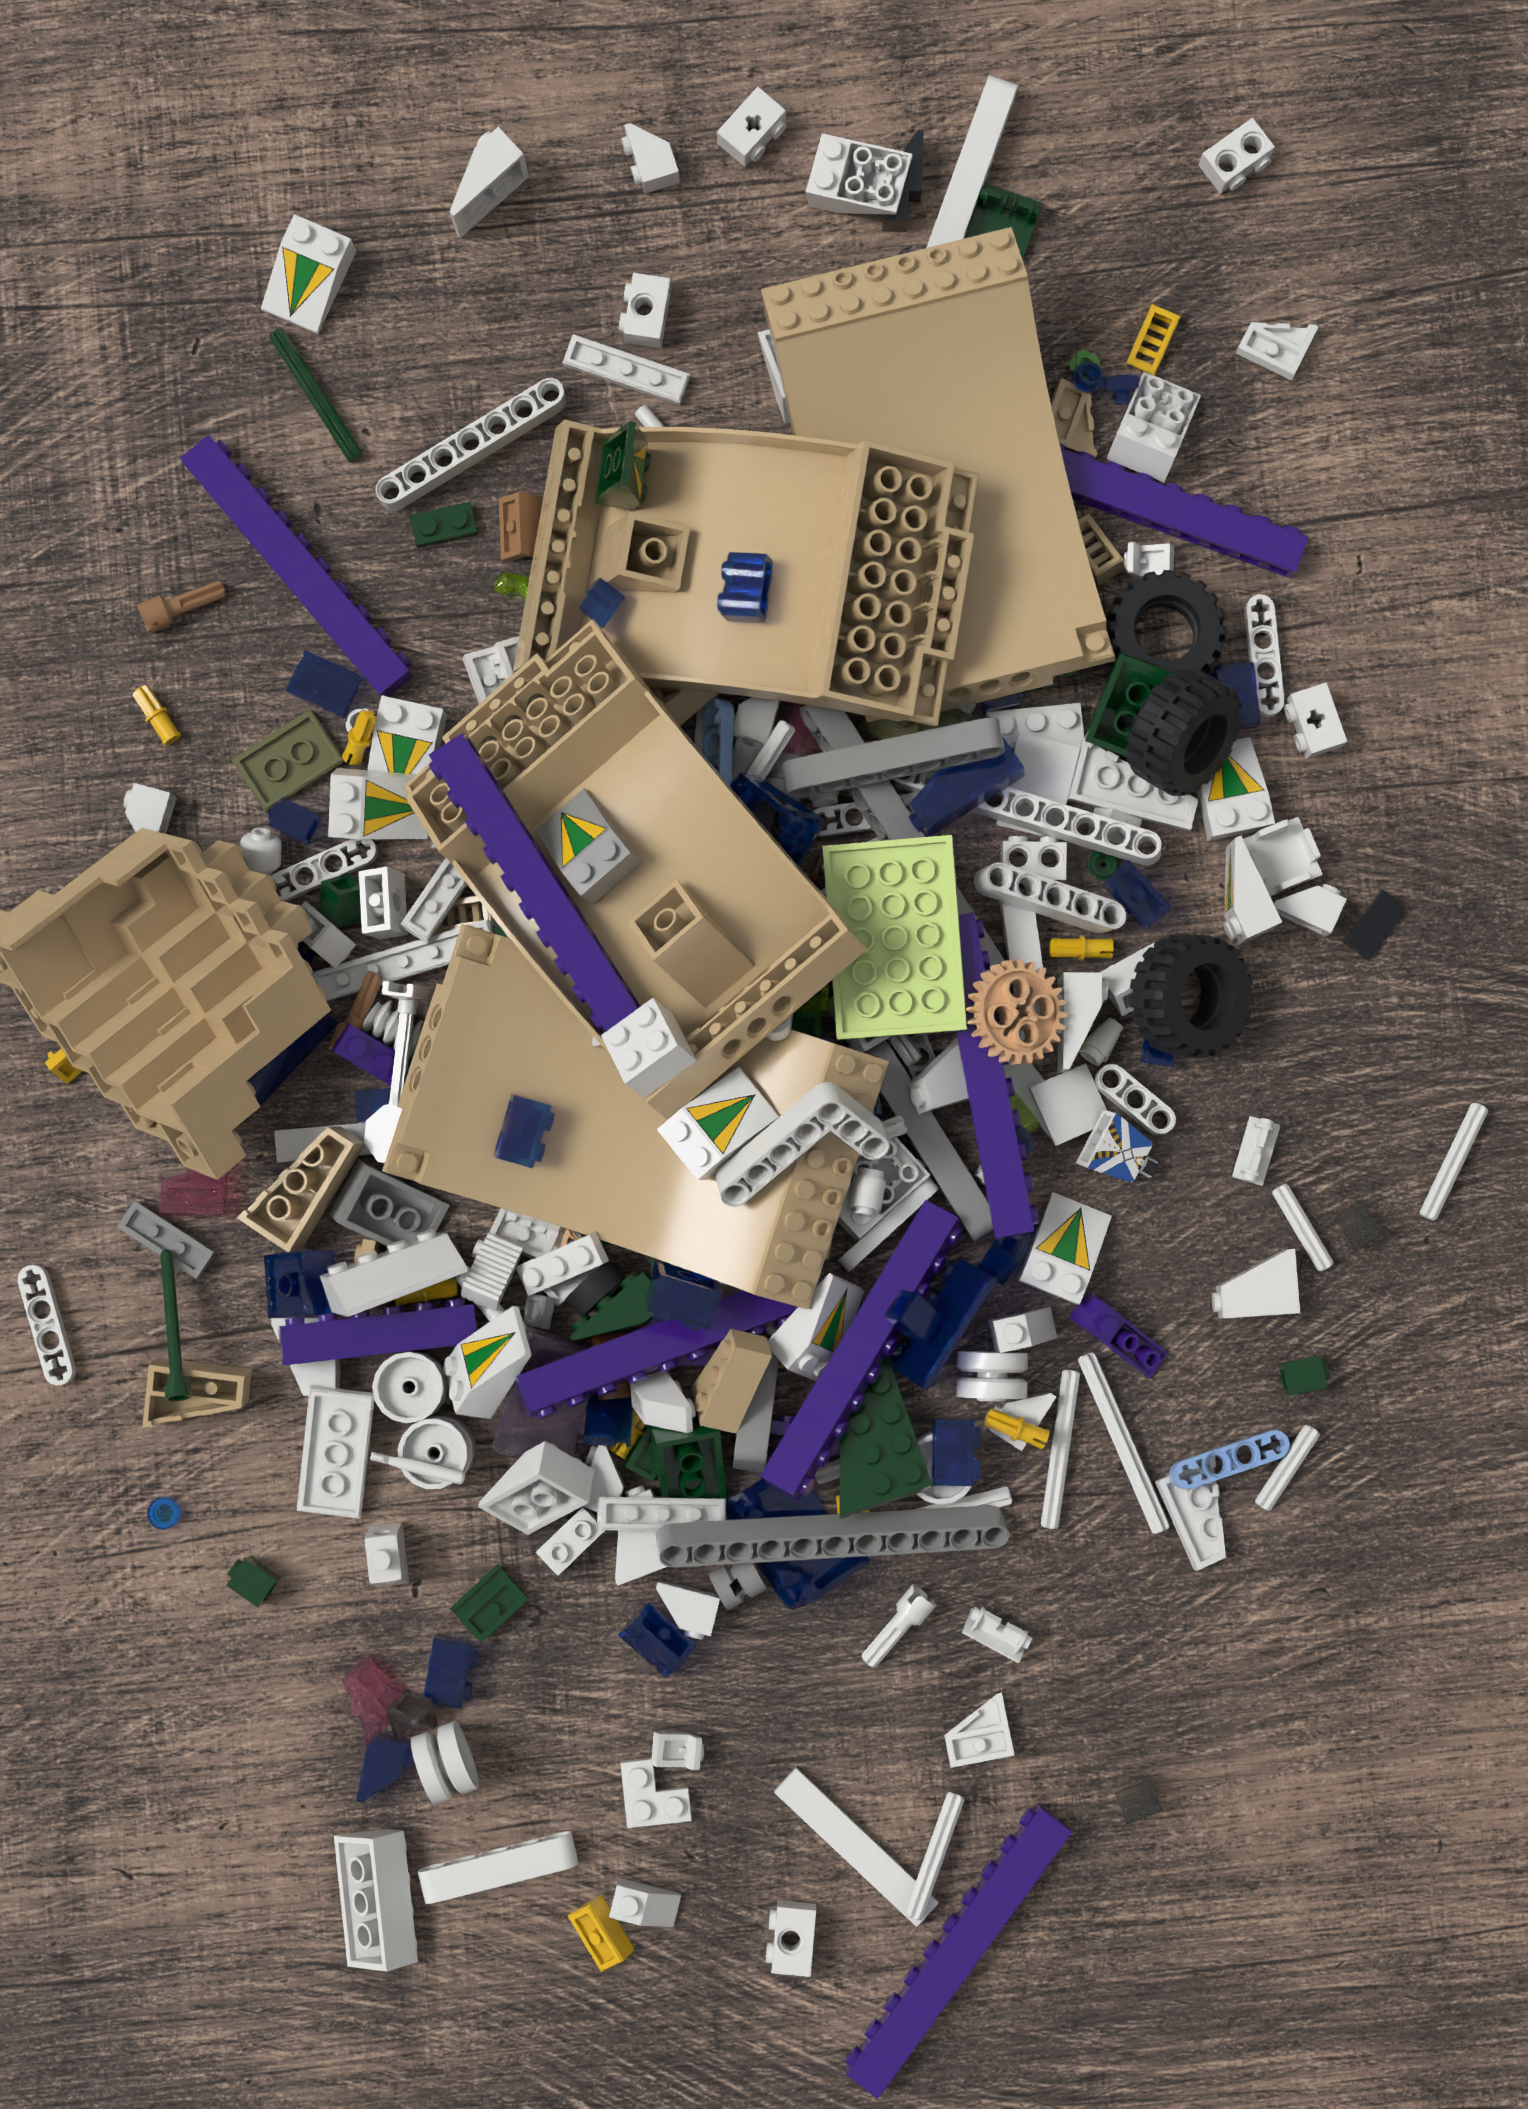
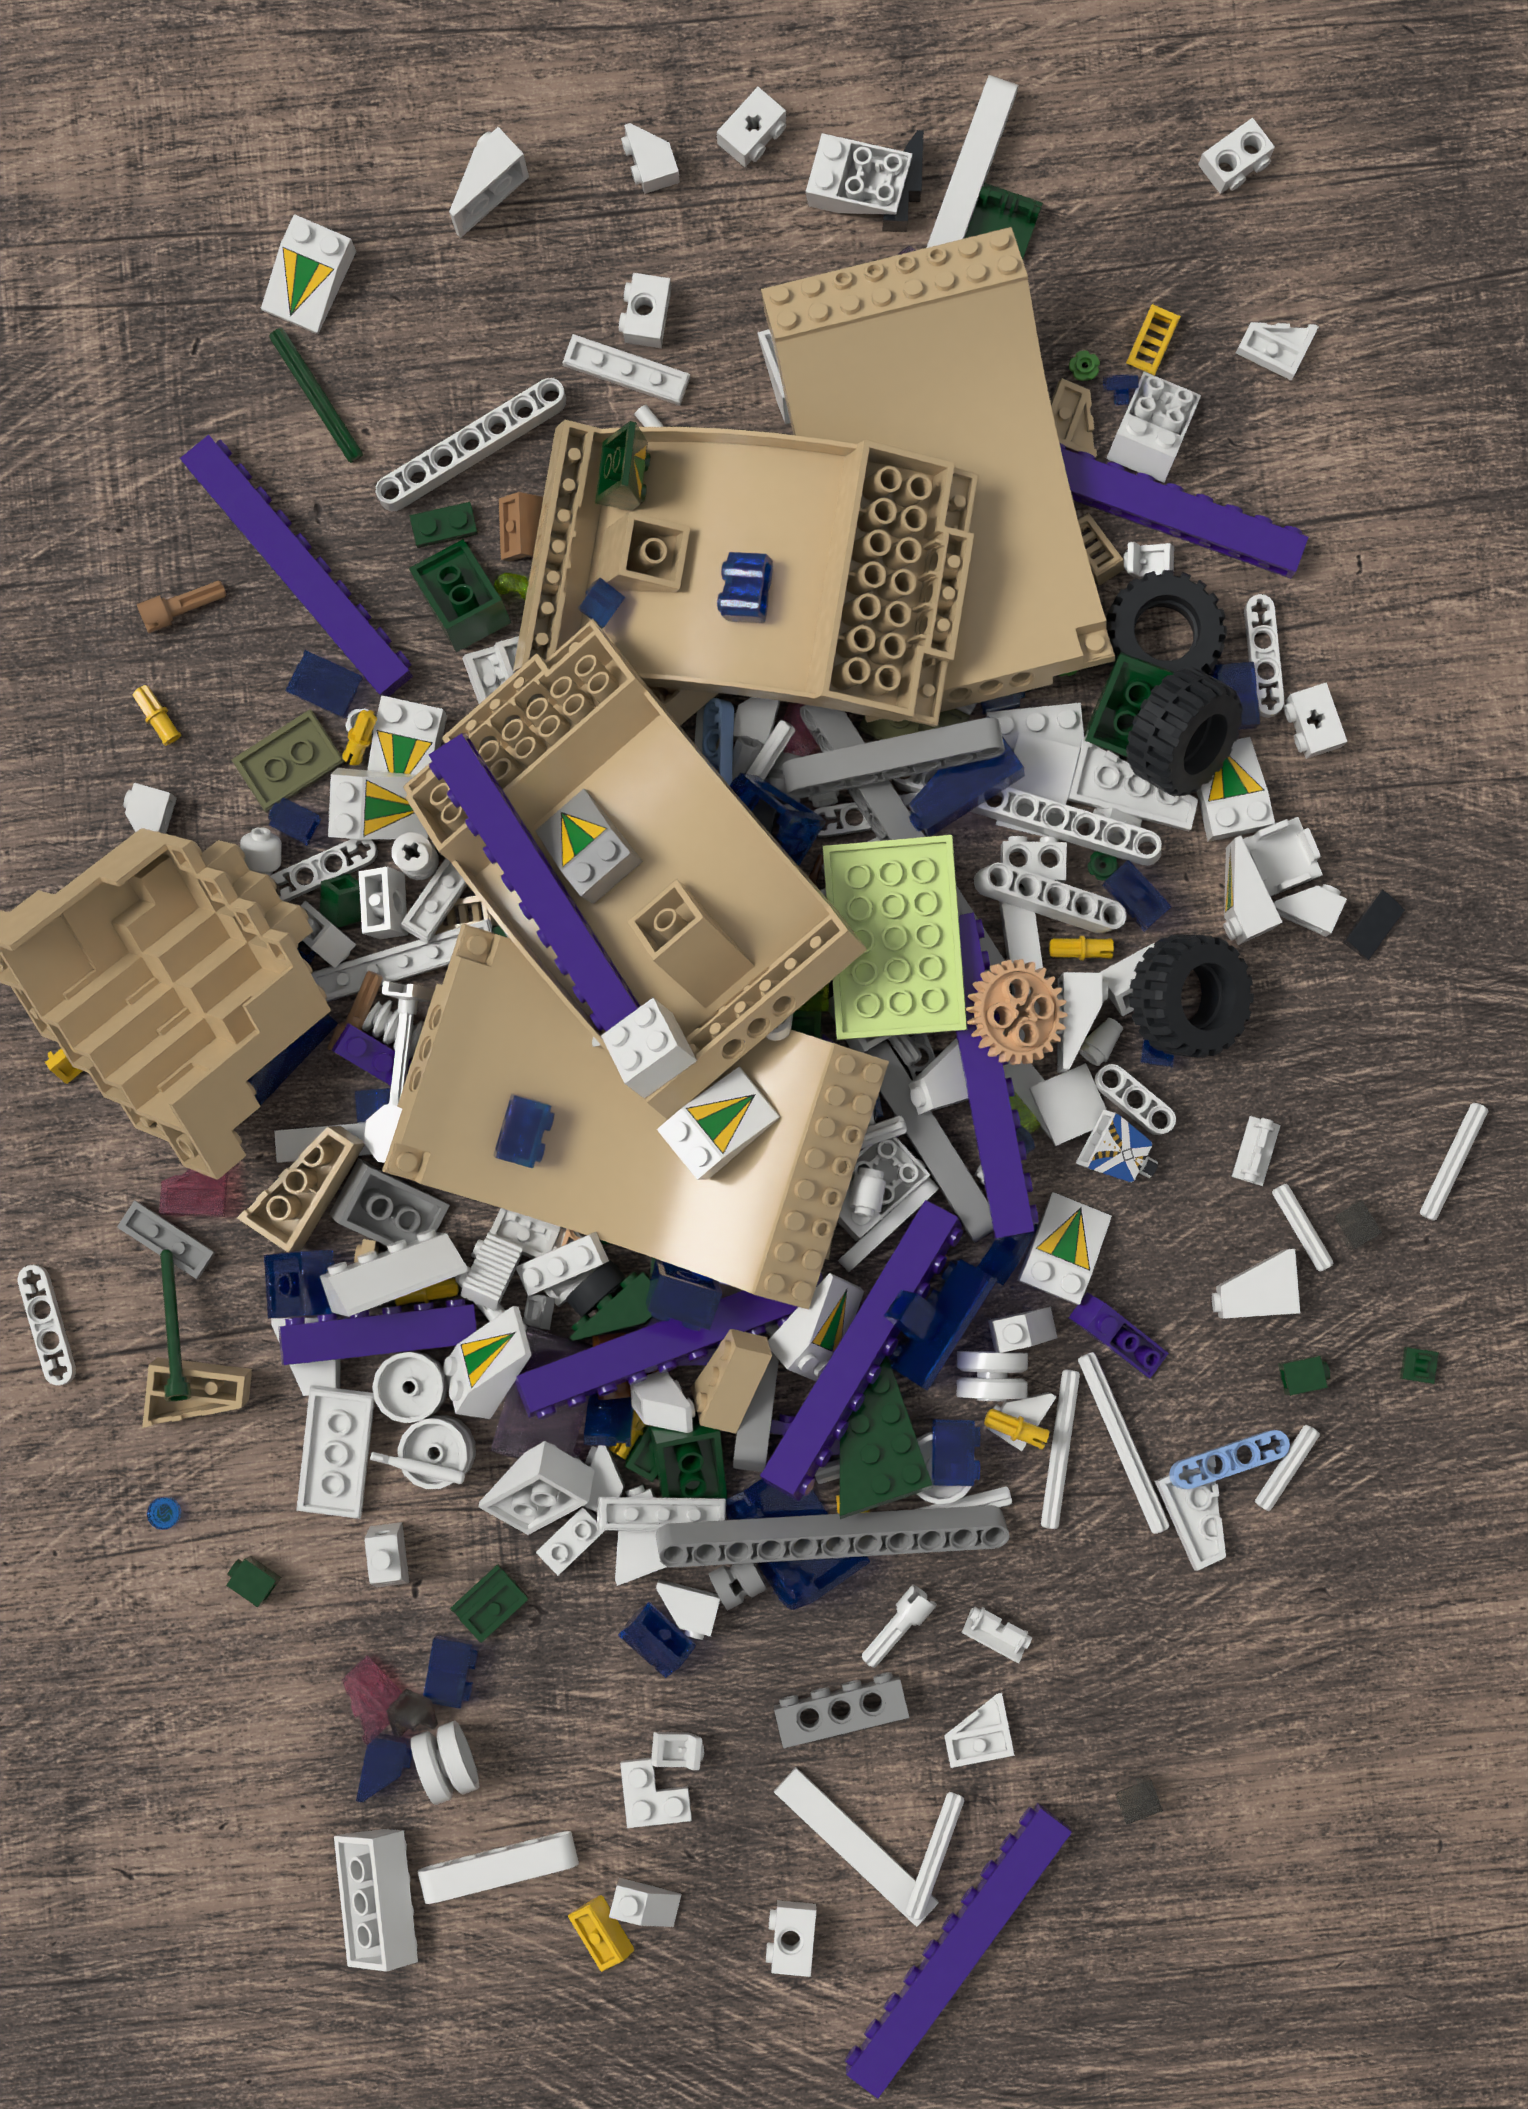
white beam [715,1082,890,1207] -> none
clear blue plate [1072,362,1103,393] -> none
none -> white piece [392,832,439,880]
none -> dark green slope [409,539,511,653]
none -> light grey brick [774,1672,910,1748]
none -> dark green tile [1400,1347,1439,1384]

